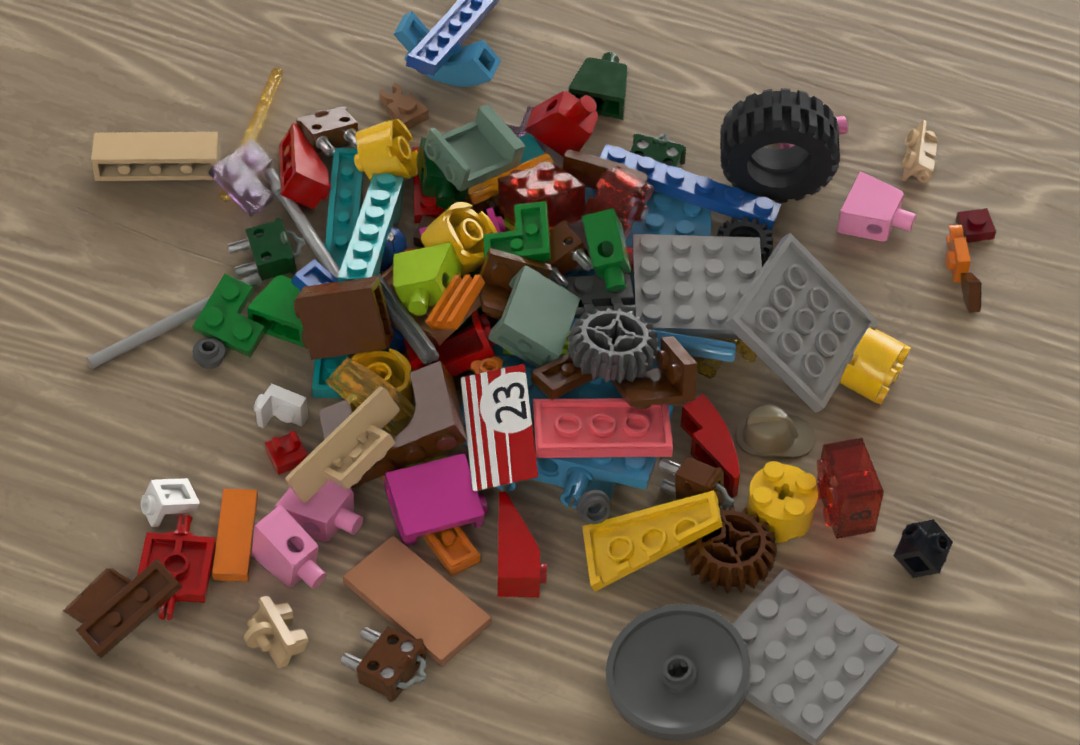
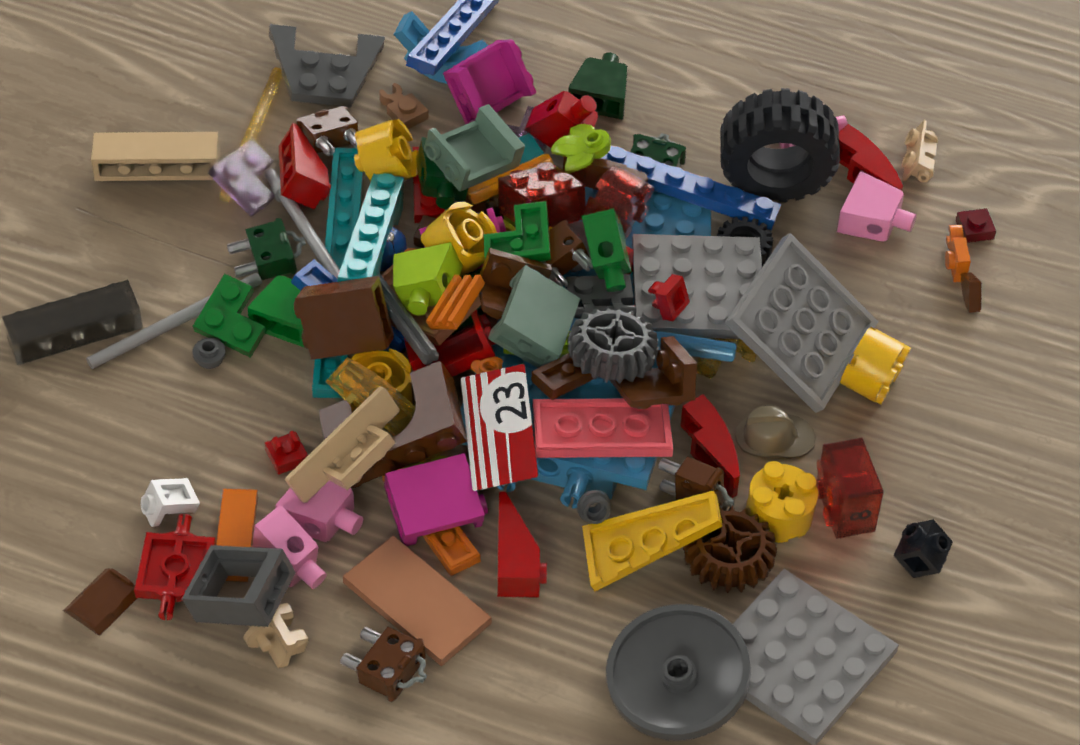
reddish brown plate [76,559,182,658] -> none
white bracket [254,383,309,428] -> none
none -> clear smoke brick [2,280,143,365]
none -> dark grey window [182,545,296,627]
none -> dark grey wing [269,24,385,107]
none -> dark pink panel [443,39,536,124]
none -> lime plate [550,124,611,173]
none -> red tile [648,274,690,322]
none -> red slope [839,124,903,191]

